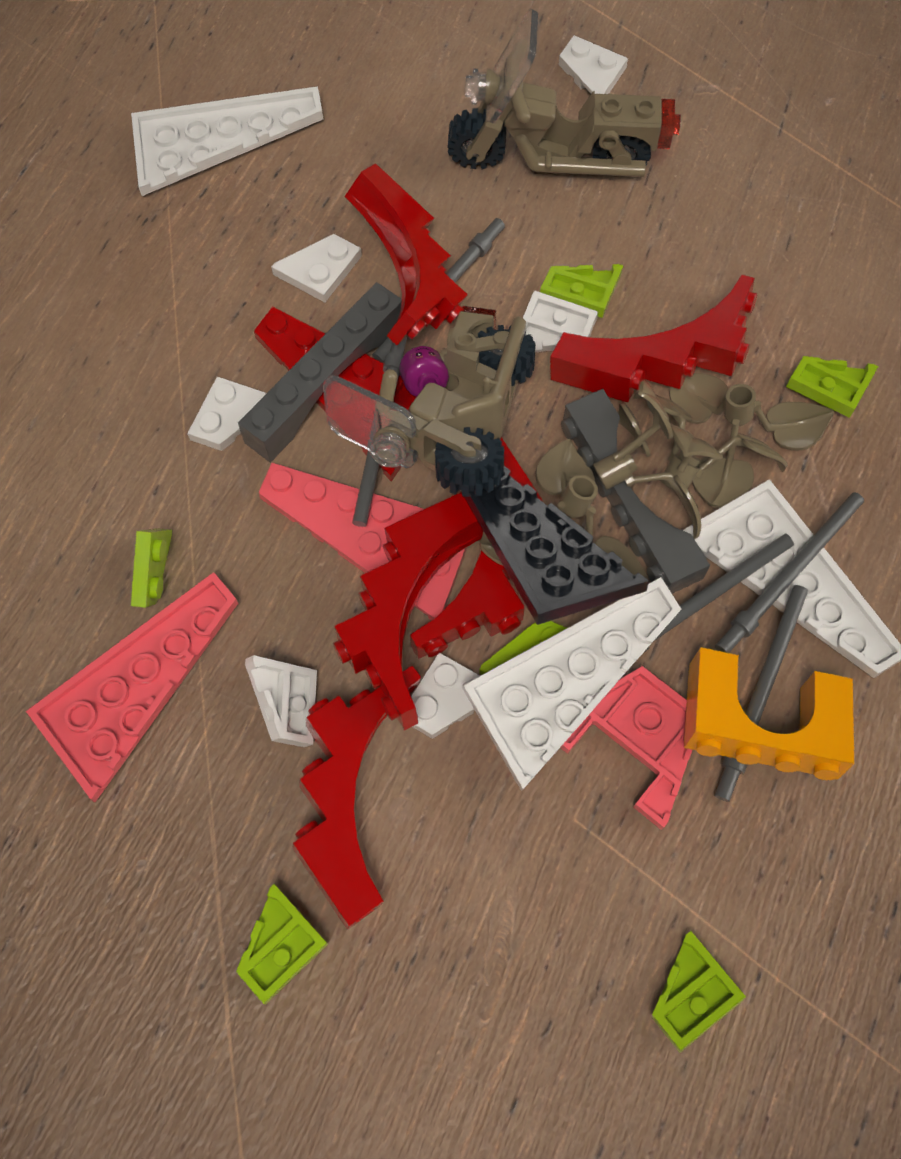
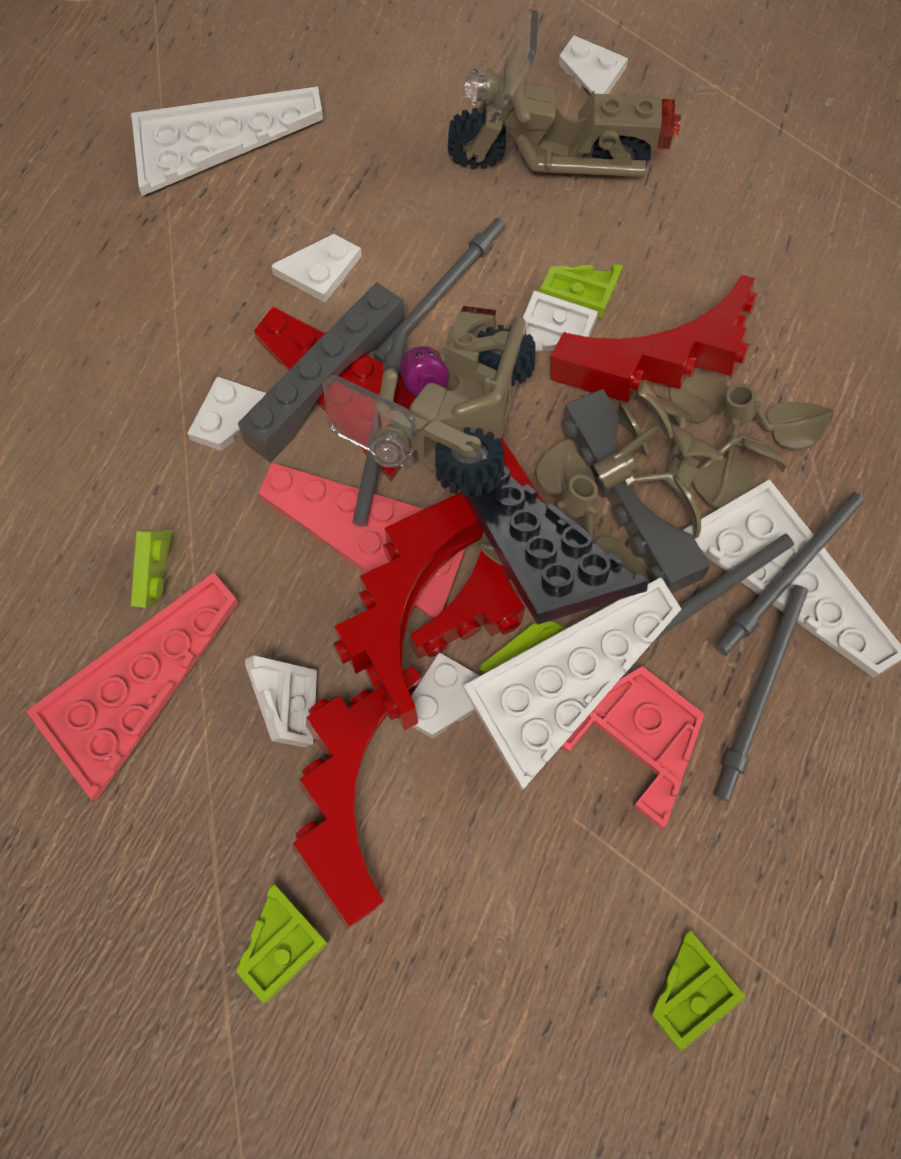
red arch [344,163,468,345] -> none
light orange arch [684,647,854,780] -> none
lime wing [786,356,879,418] -> none

